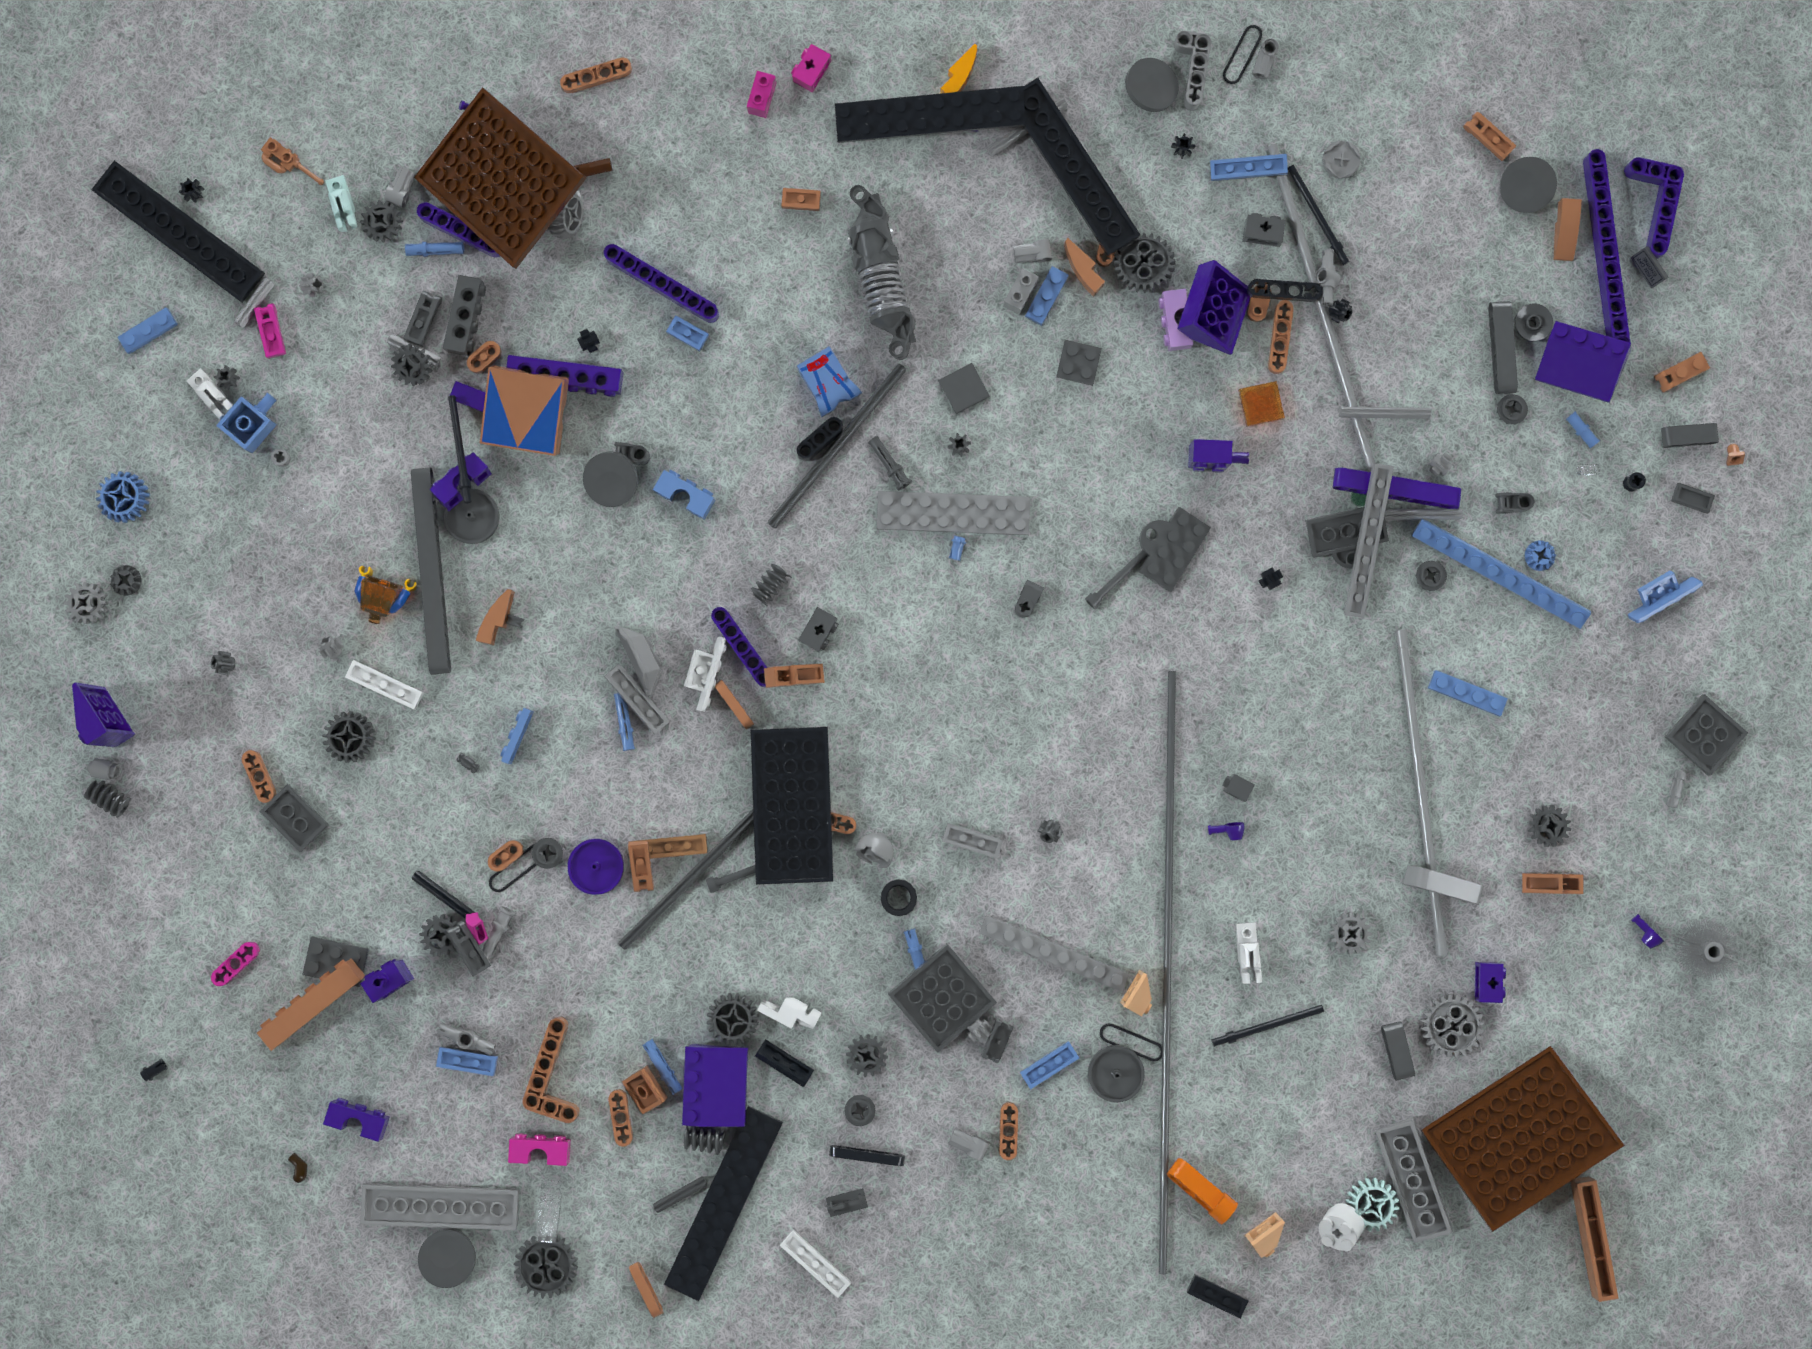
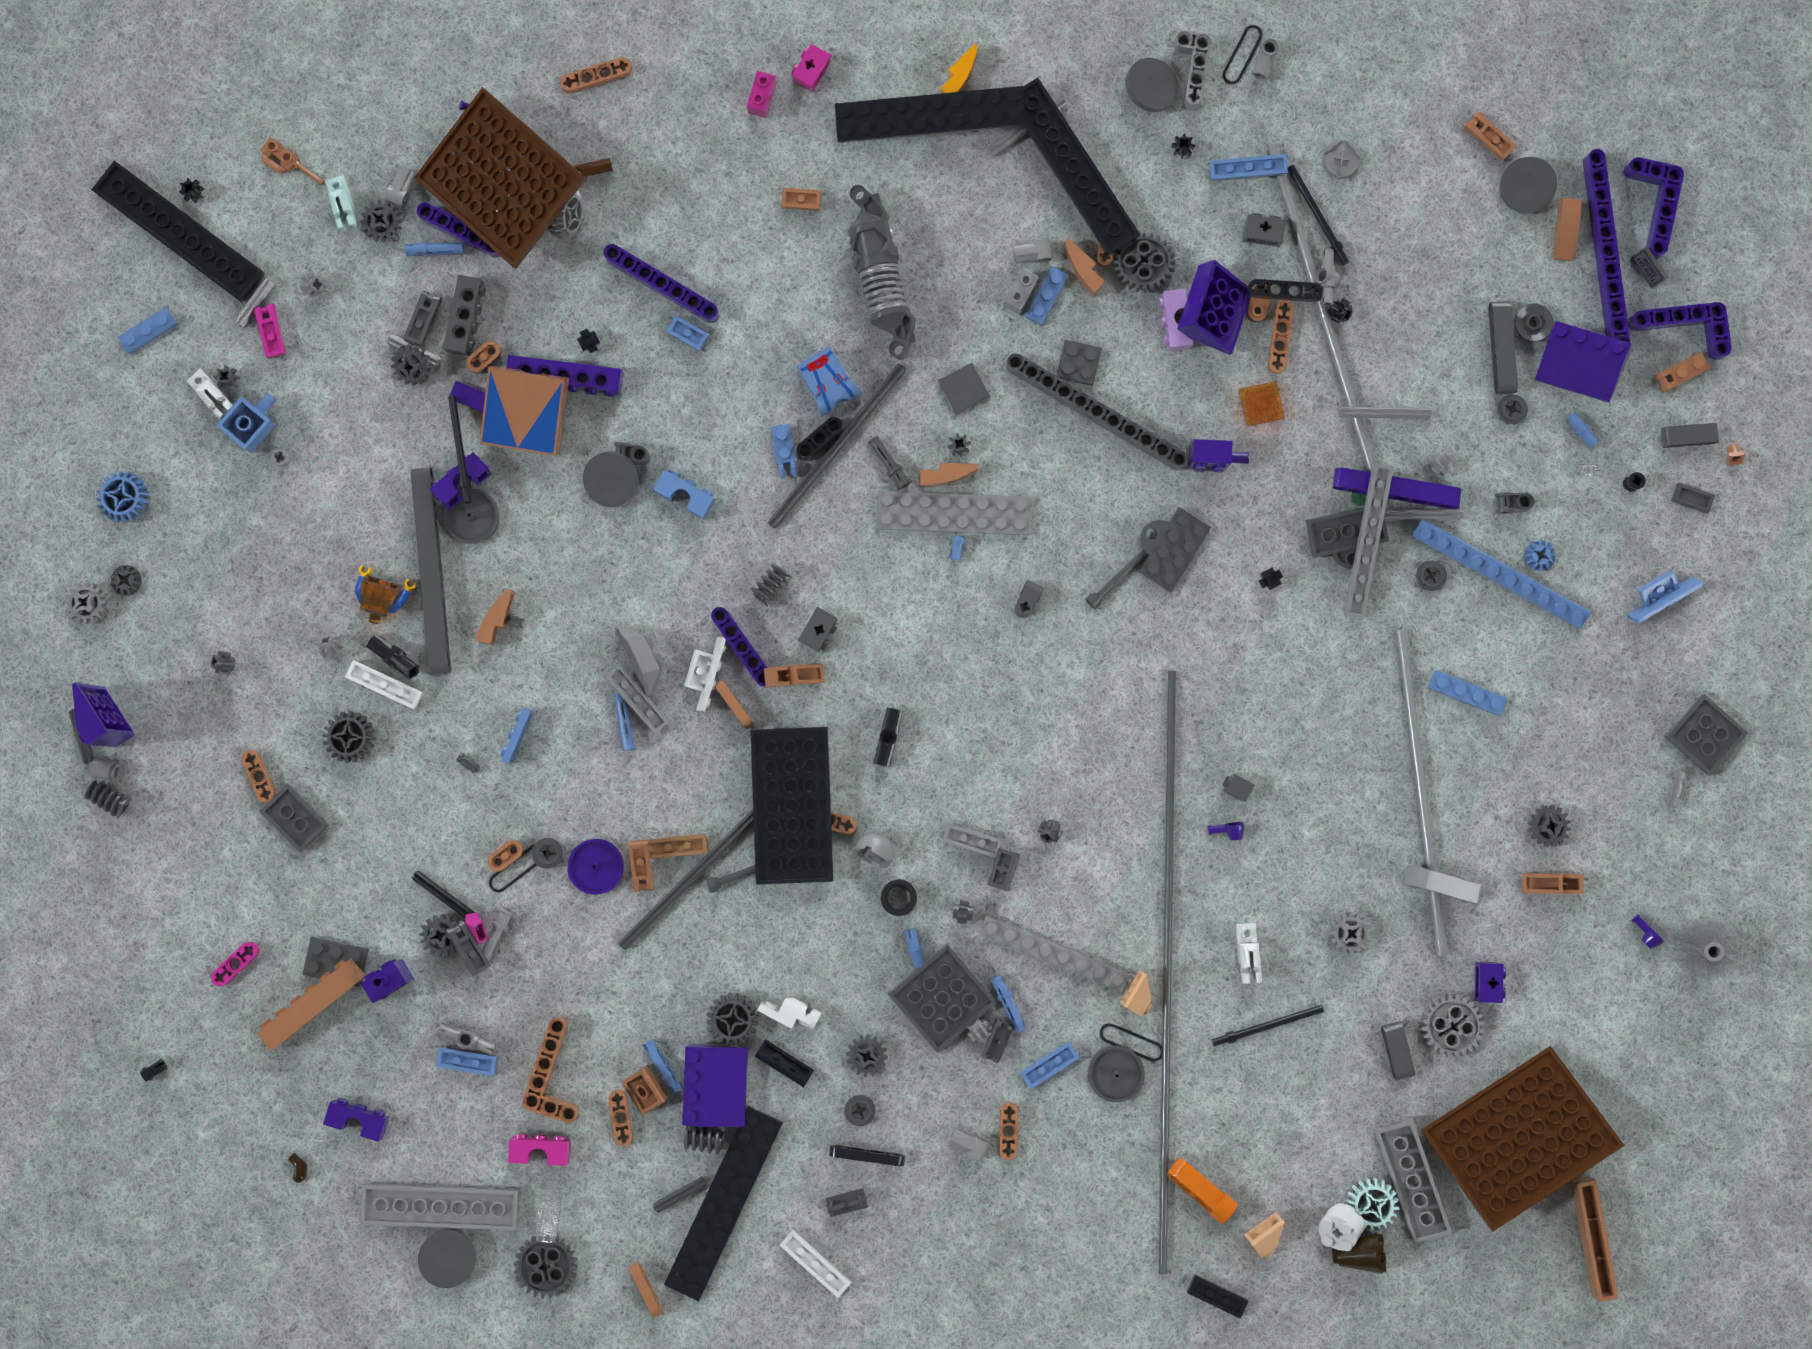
none -> dark grey axle [68,709,94,764]
none -> black piece [366,634,420,679]
none -> medium blue hinge [771,424,797,479]
none -> black piece [873,707,903,767]
none -> nougat slope [920,463,978,488]
none -> dark grey gear [953,900,974,924]
none -> dark grey hinge [987,848,1020,891]
none -> medium blue pin [990,975,1027,1033]
none -> dark grey beam [1006,353,1188,471]
none -> dark brown cone [1332,1233,1387,1274]
none -> dark purple beam [1628,302,1732,360]

